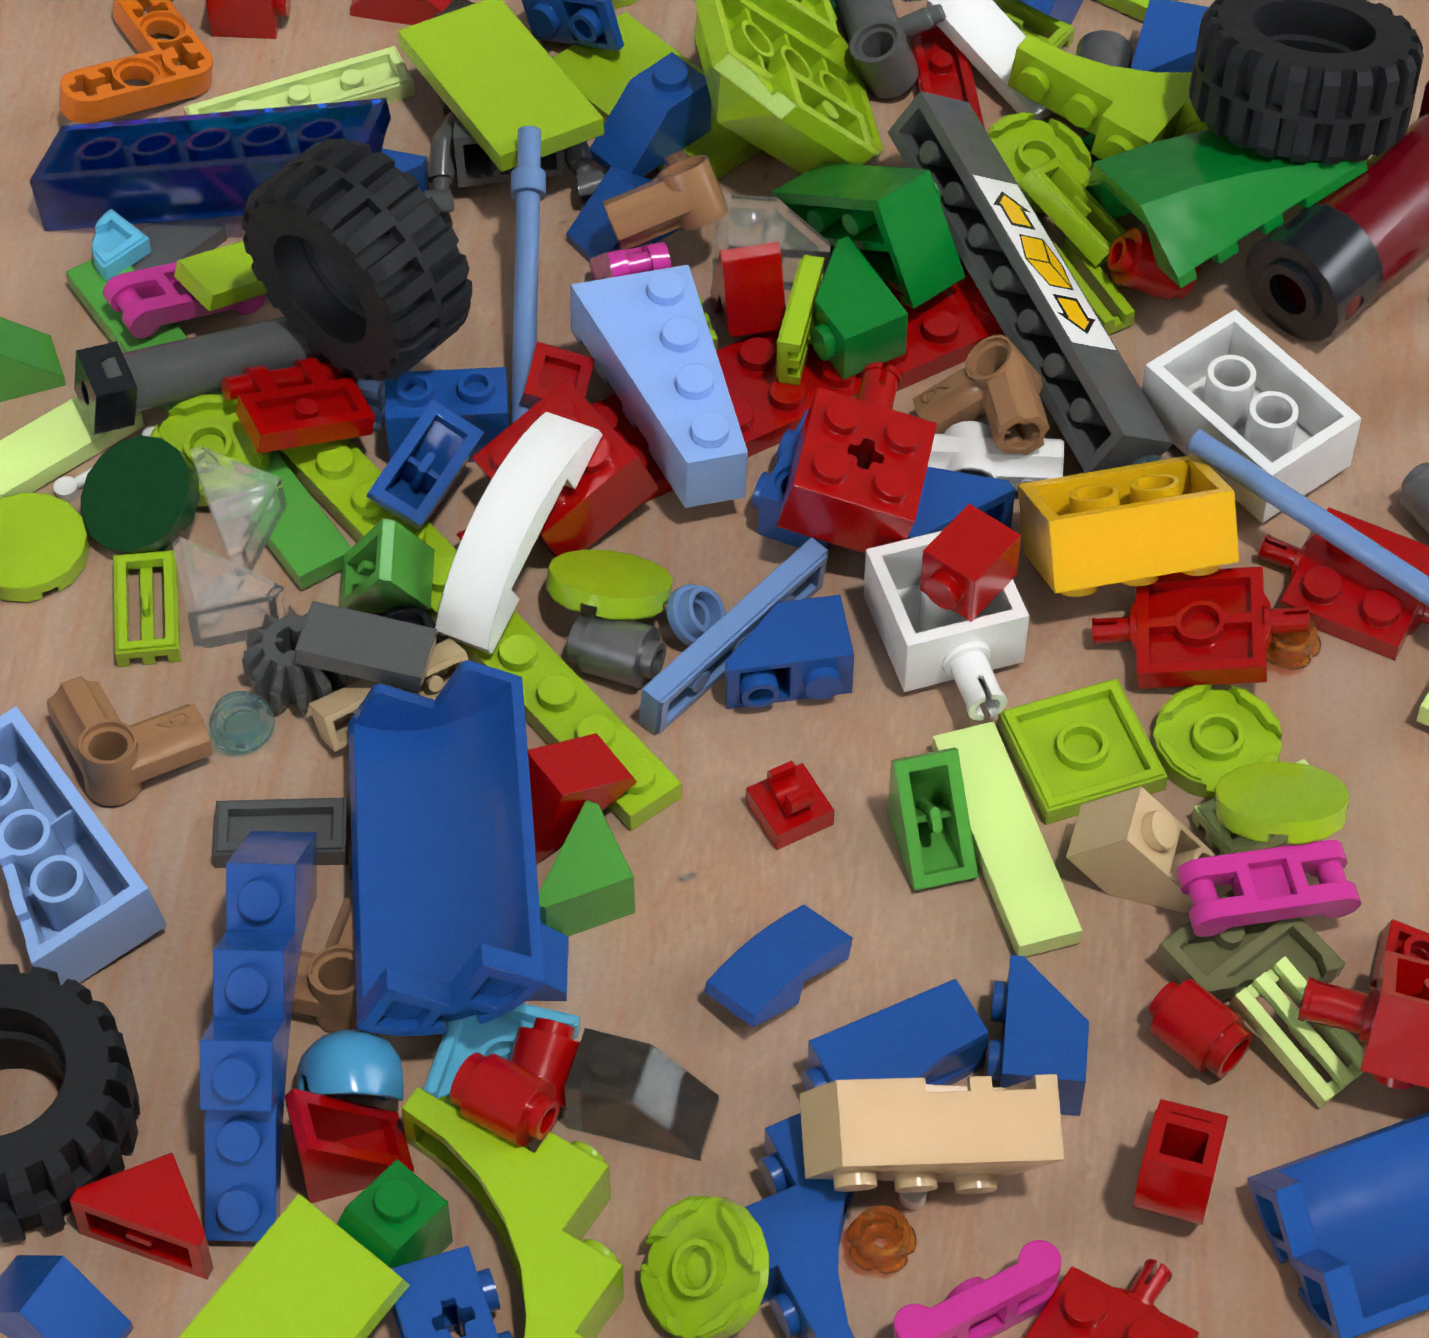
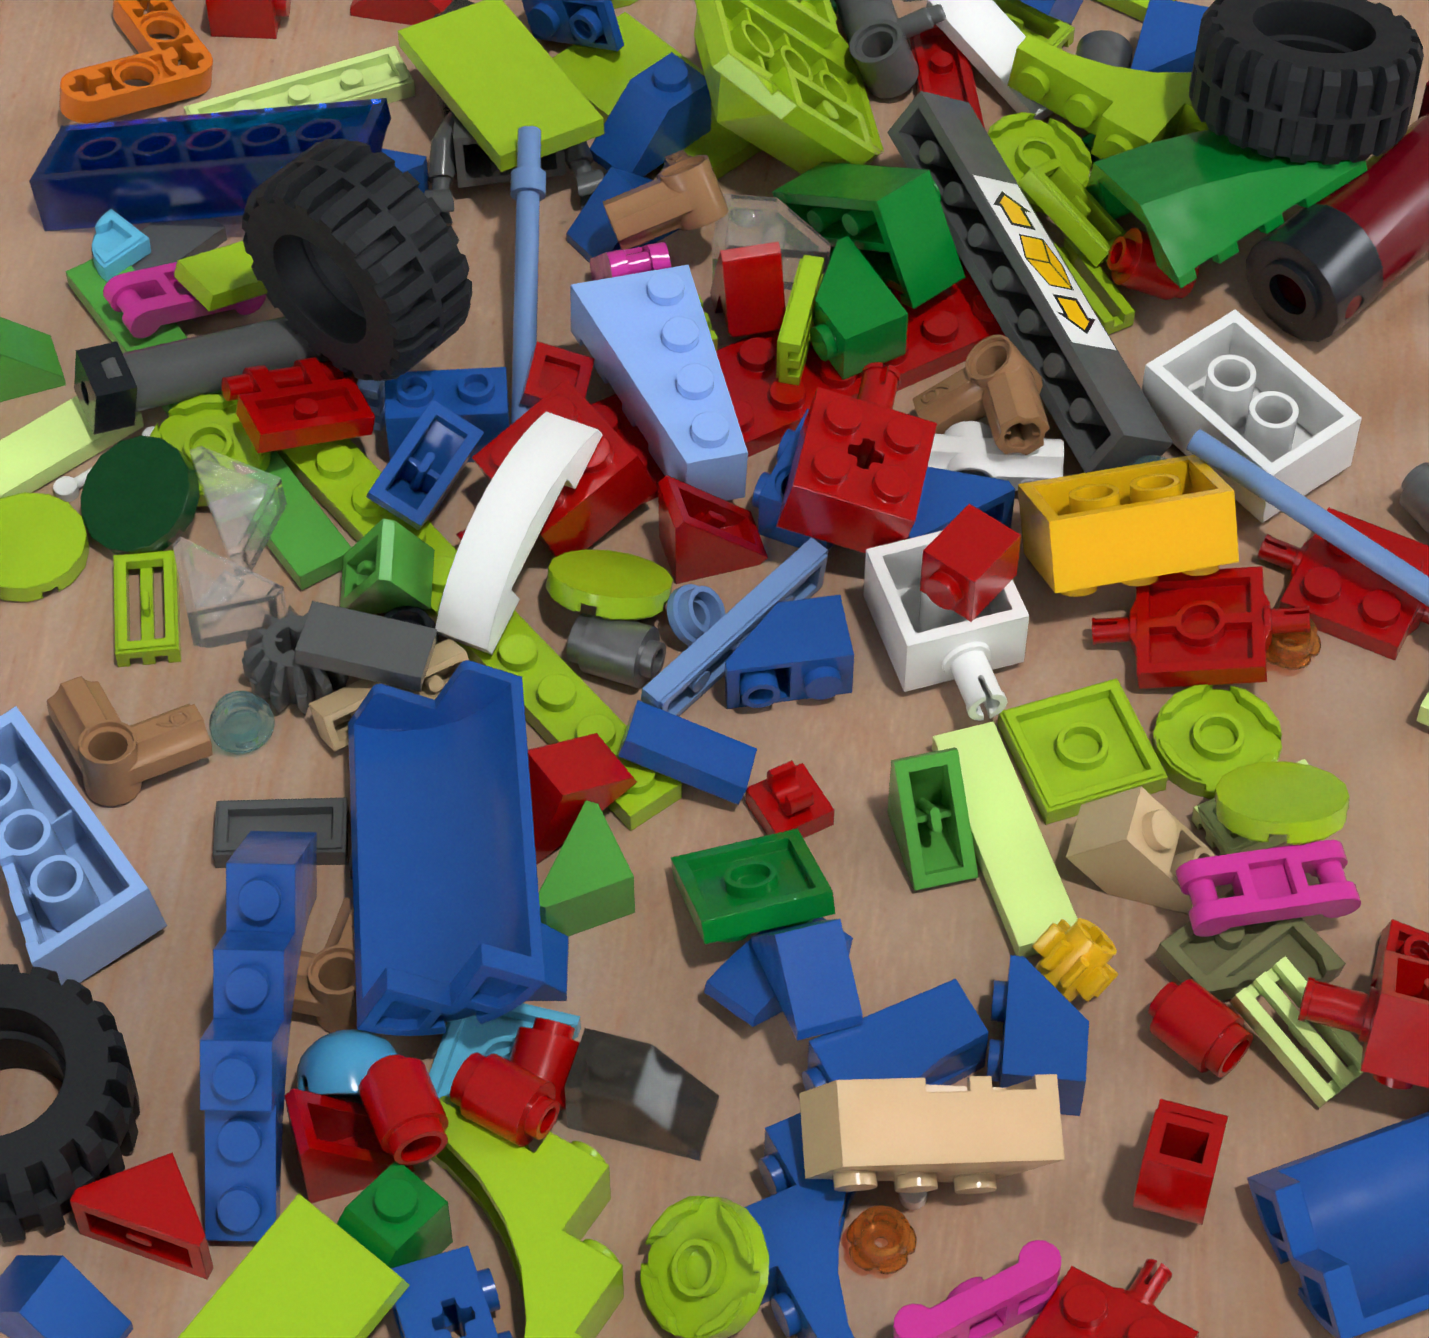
none -> red brick [358,1054,449,1165]
none -> blue tile [618,700,757,805]
none -> red slope [658,475,768,584]
none -> green plate [671,828,835,944]
none -> blue slope [752,919,863,1041]
none -> yellow gear [1032,918,1118,1002]

